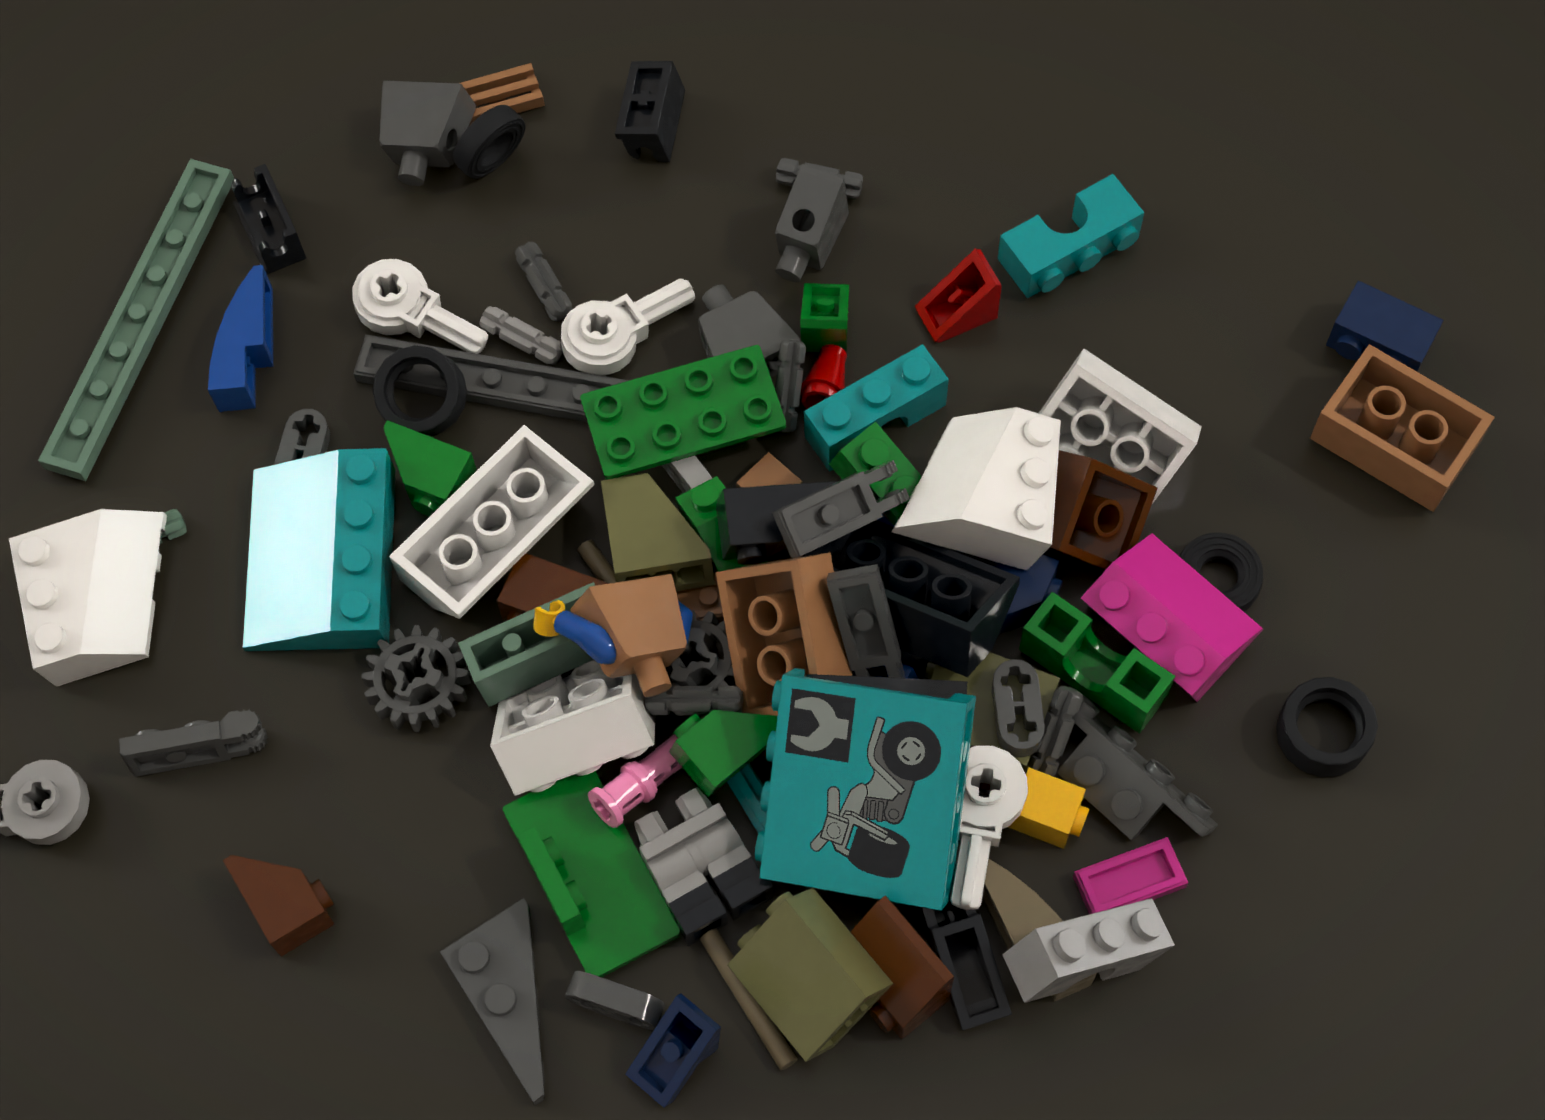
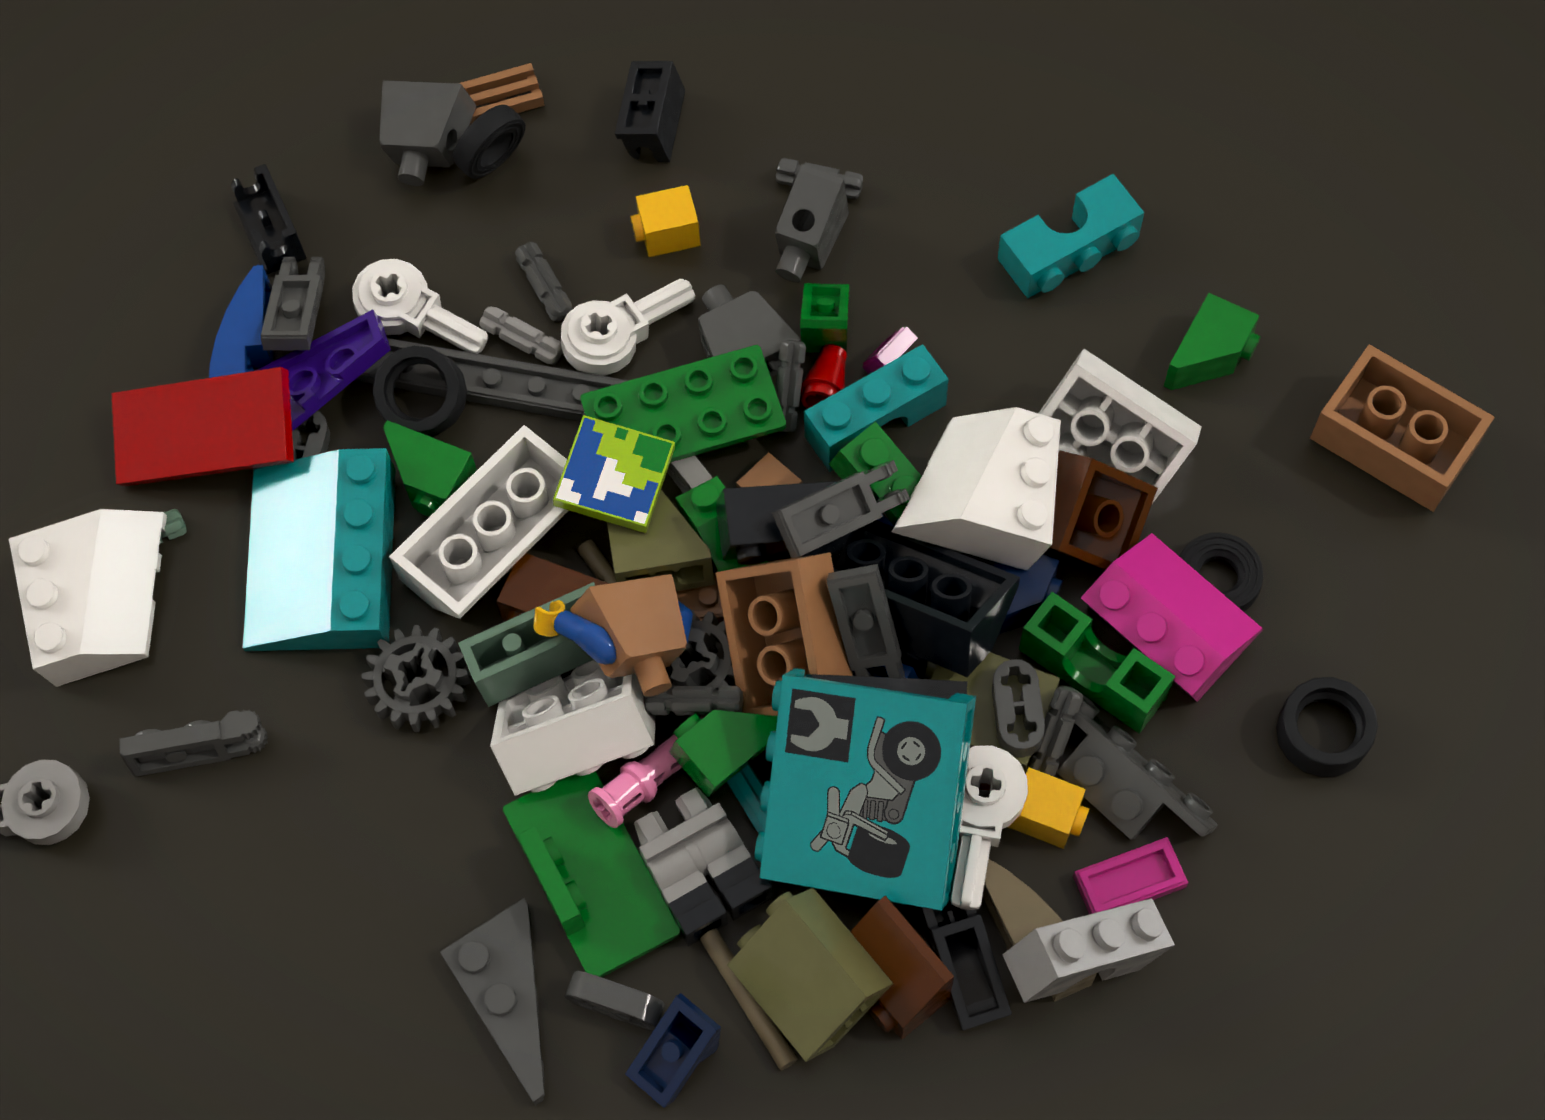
sand green plate [38,159,234,481] -> none
reddish brown slope [223,855,335,957] -> none
red slope [914,248,1002,343] -> none
dark blue brick [1326,280,1444,372] -> none
none -> red tile [111,367,294,487]
none -> dark purple wing [256,310,391,431]
none -> dark grey hinge [261,257,325,351]
none -> tile [553,415,675,533]
none -> yellow brick [630,185,701,257]
none -> tile [862,327,918,374]
none -> green slope [1163,293,1261,390]

